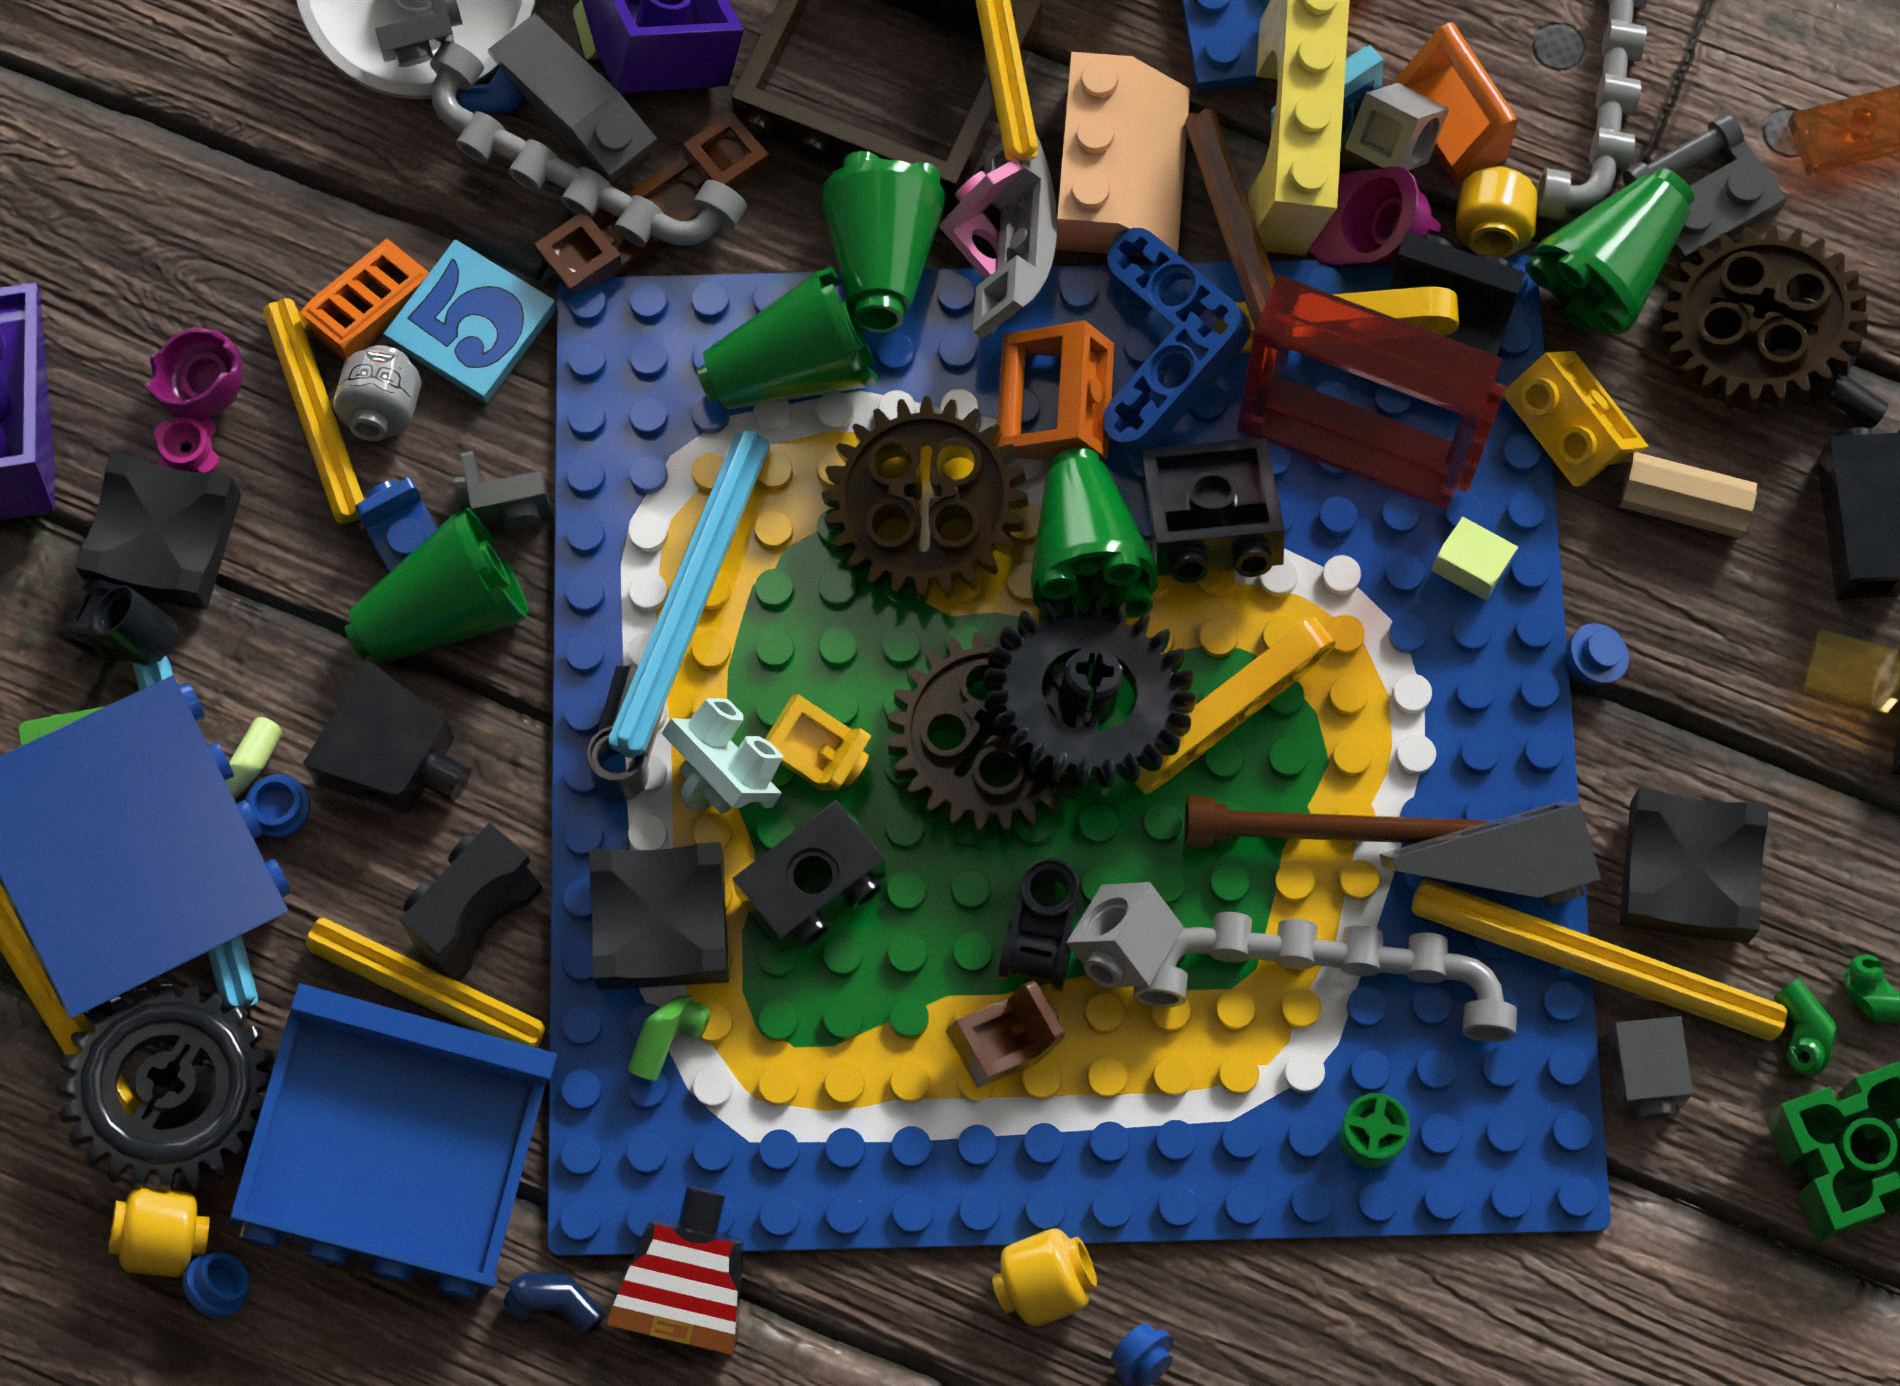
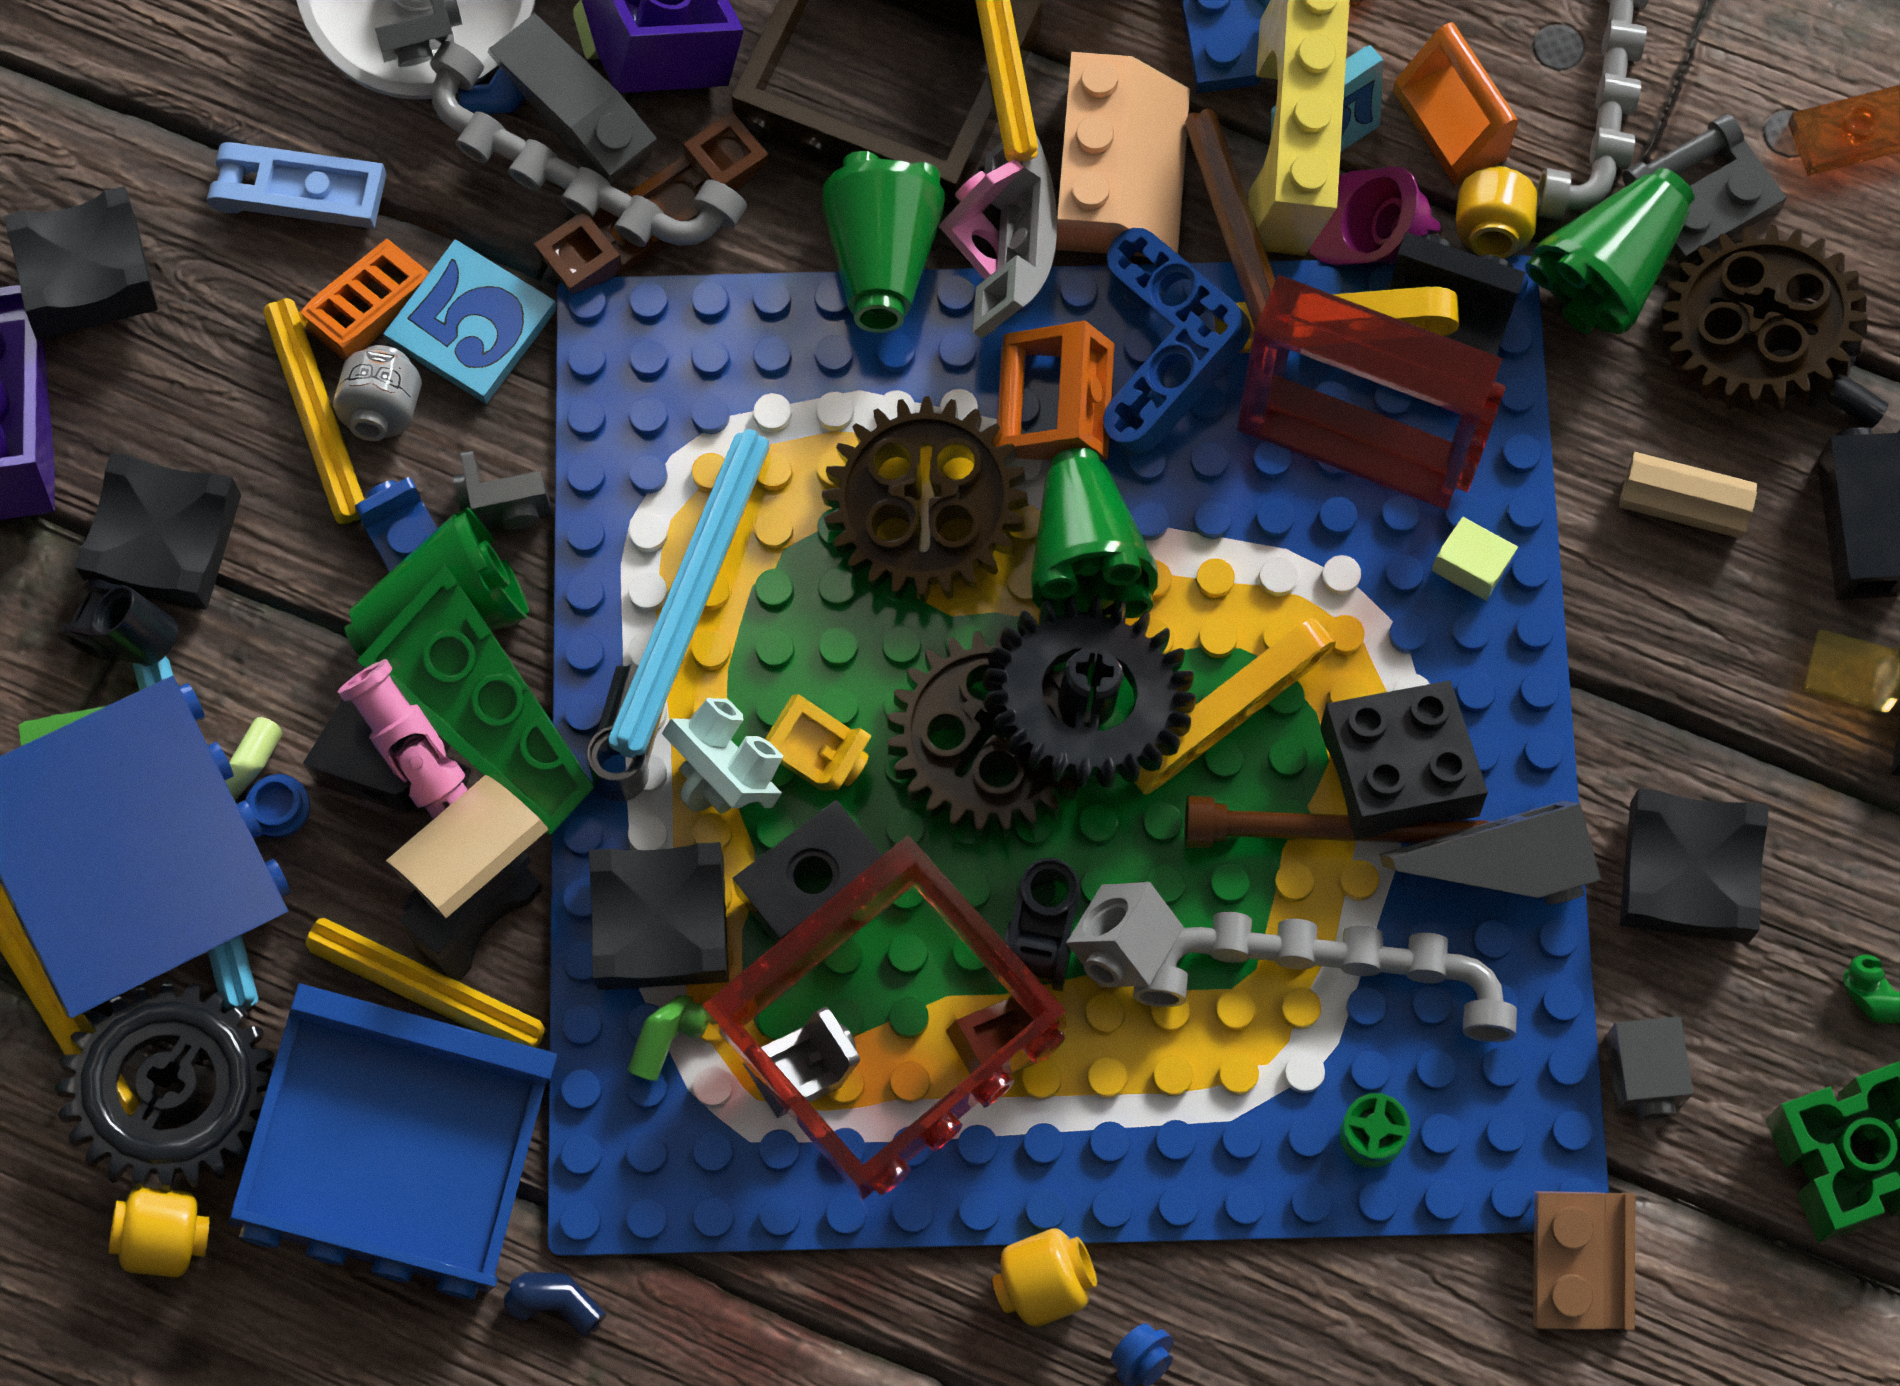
magenta hair [145,327,243,421] -> none
dark pink plate [154,416,219,473] -> none
blue plate [182,1252,249,1319] -> none
torso [607,1186,744,1355] -> none
green cone [697,266,879,410] -> none
black plate [1142,438,1285,583] -> none
light grey brick [1345,83,1449,171] -> none
yellow axle [1411,879,1787,1041] -> none
yellow bracket [1503,351,1649,487] -> none
blue plate [1566,623,1629,686] -> none
green arm [1774,978,1836,1076] -> none
none -> black brick [4,186,158,341]
none -> light blue plate [207,142,387,229]
none -> bright pink piece [338,659,468,819]
none -> green wing [357,564,595,835]
none -> tan slope [386,775,549,918]
none -> clear red window [702,835,1067,1200]
none -> dark grey bracket [743,1007,860,1118]
none -> black brick [1320,680,1488,840]
none -> medium nougat plate [1533,1191,1636,1330]

